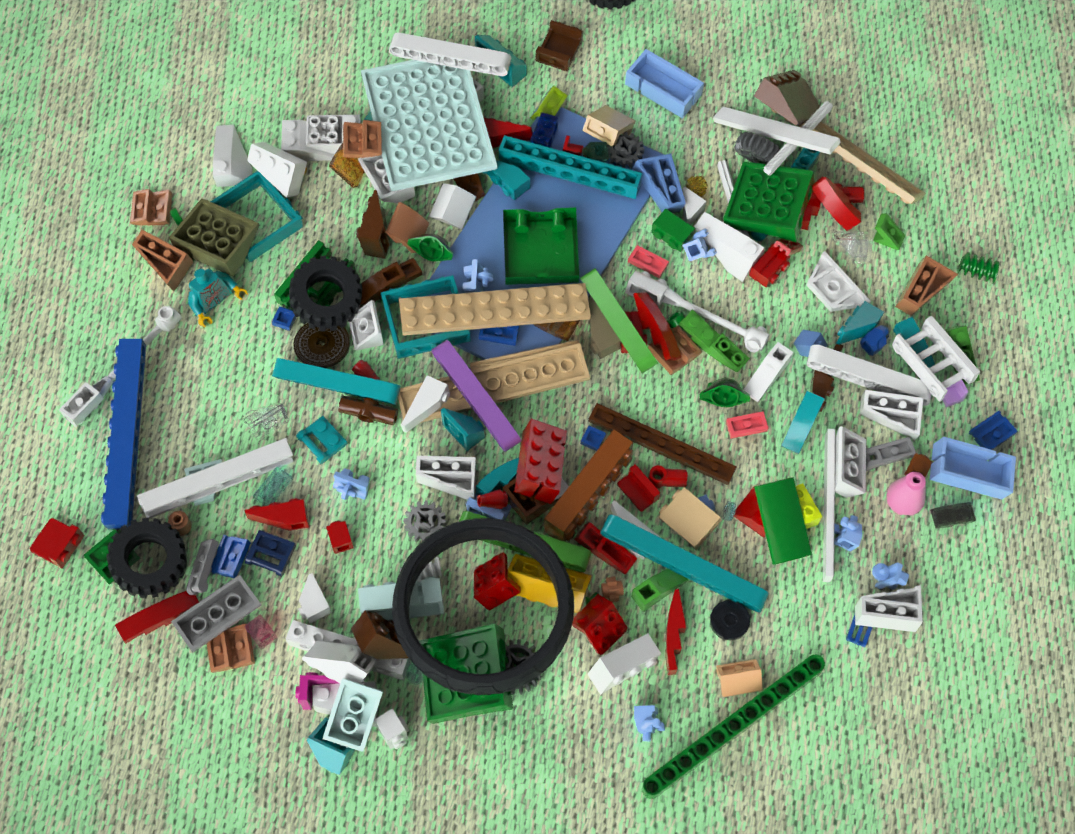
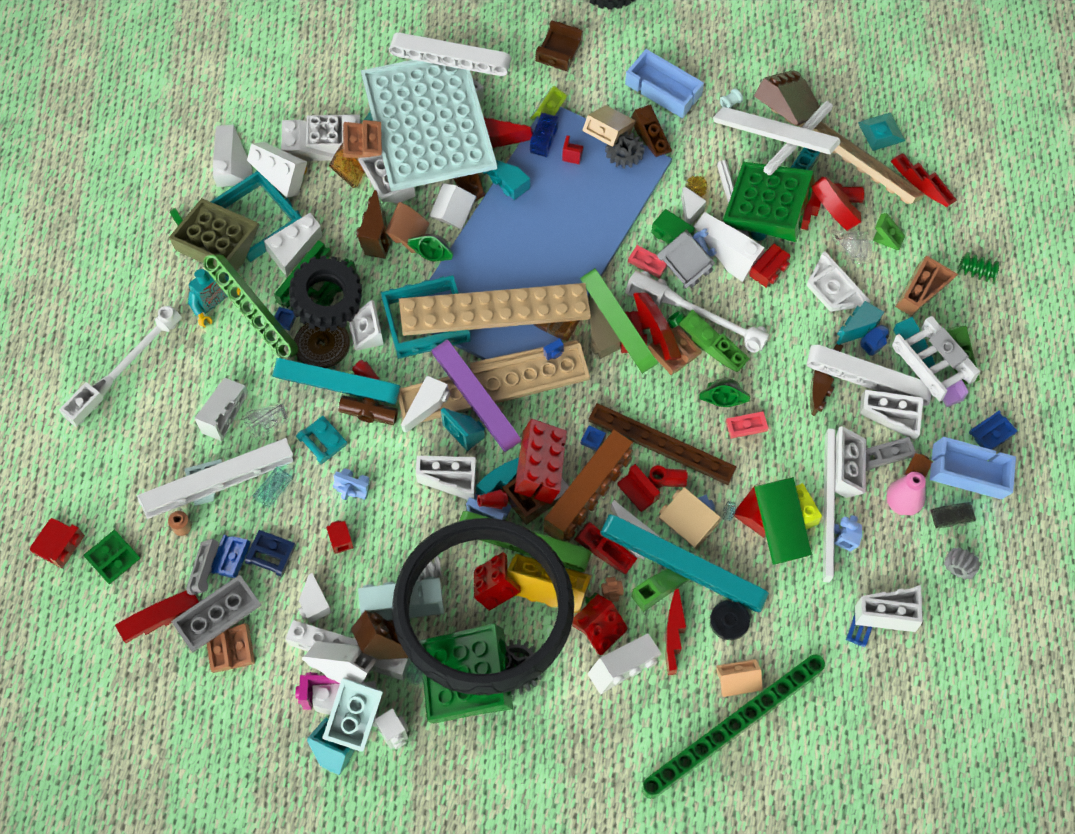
blue brick [101,339,147,529] -> none
black tyre [107,518,187,598] -> none
nougat slope [130,189,172,225] -> none
nougat wedge [132,230,194,292] -> none
clear pink panel [244,614,277,650] -> none
red slope [245,498,309,531] -> none
reddish brown slope [359,257,423,309] -> none
light grey gear [403,500,447,542] -> none
light blue hips [463,259,493,293] -> none
teal slope [475,35,527,87] -> none
blue plate [478,325,520,346] -> none
teal brick [499,135,642,199] -> none
green piece [503,208,580,285] -> none
clear green brick [582,142,609,163] -> none
medium blue wedge [632,154,686,213] -> none
light blue piece [634,705,665,742] -> none
dark grey gear [734,132,780,164] -> none
white slope [743,342,794,402] -> none
red tile [773,239,803,256] -> none
teal slope [781,391,825,454] -> none
medium blue brick [793,330,828,357] -> none
light blue hips [872,562,909,590] -> none
none -> white wedge [194,378,248,441]
none -> bright green beam [203,254,298,359]
none -> white wedge [264,213,322,277]
none -> blue plate [543,338,564,361]
none -> reddish brown slope [631,104,672,157]
none -> panel [656,229,715,289]
none -> light aqua bush [720,88,743,108]
none -> teal slope [858,112,905,151]
none -> red slope [890,153,957,207]
none -> light grey plate [929,327,969,369]
none -> light grey gear [944,547,981,580]

